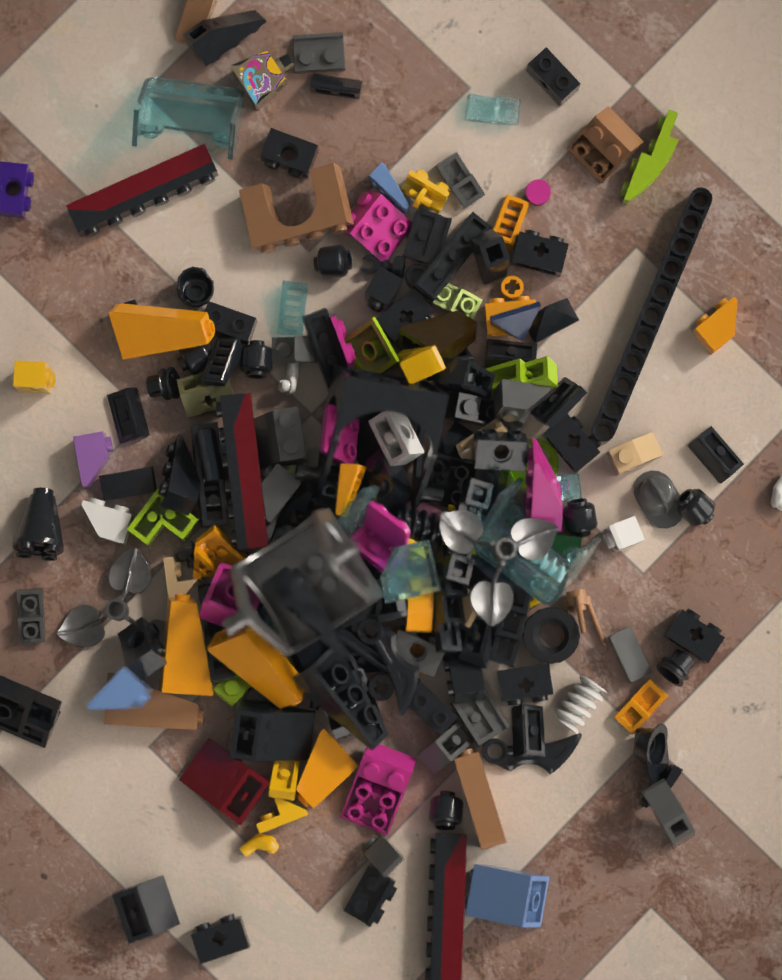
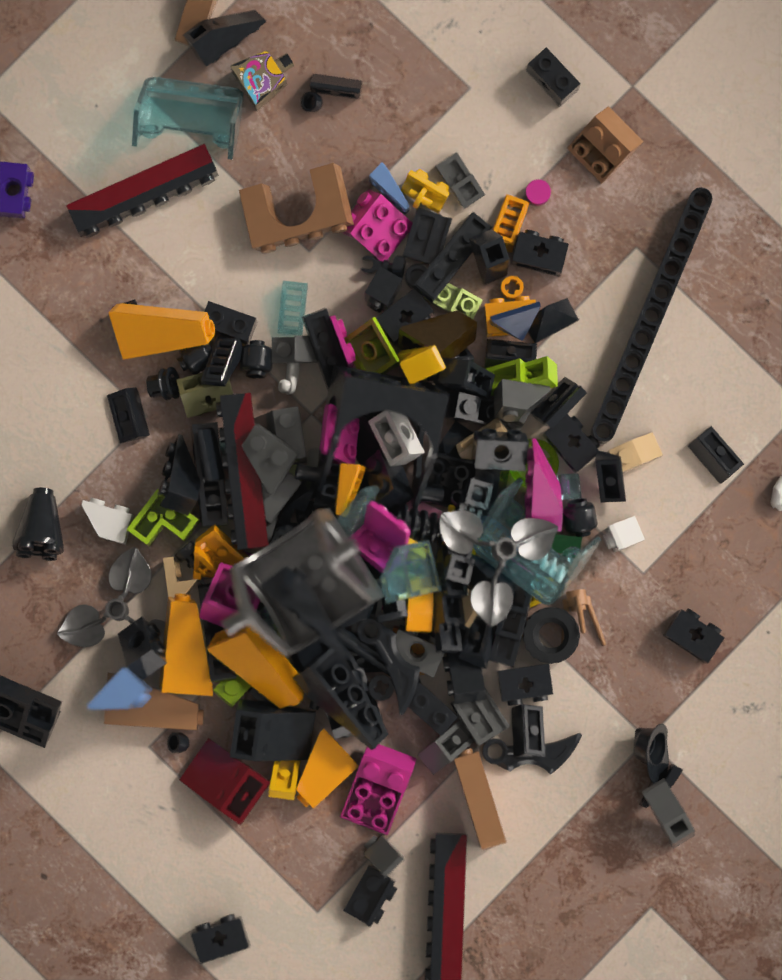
yellow brick [13,361,56,393] -> none
dark grey slope [17,588,45,643] -> none
medium lavender slope [73,431,113,489] -> none
black slope [99,466,157,501] -> none
black slope [112,875,180,944] -> none
black hair [176,266,214,308] -> none
yellow arm [239,834,279,857] -> none
yellow slope [256,798,309,833] -> none
black brick [260,128,319,179] -> none
dark grey plate [293,32,345,74] -> none
black head [313,245,352,279] -> none
black head [429,791,464,830] -> none
clear light blue slope [465,94,521,125] -> none
medium blue slope [465,864,550,928] -> none
white piece [555,676,607,734] -> none
dark grey slope [608,626,652,683] -> none
light orange slope [614,678,669,735] -> none
lime slope [620,110,679,205] -> none
dark grey piece [634,471,682,529] -> none
black piece [656,649,694,687] -> none
black head [677,489,715,526] -> none
light orange slope [693,297,737,355] -> none
none -> black hinge [167,732,190,753]
none -> dark grey wing [242,424,300,495]
none -> black hinge [301,91,323,113]
none -> black slope [595,451,626,503]

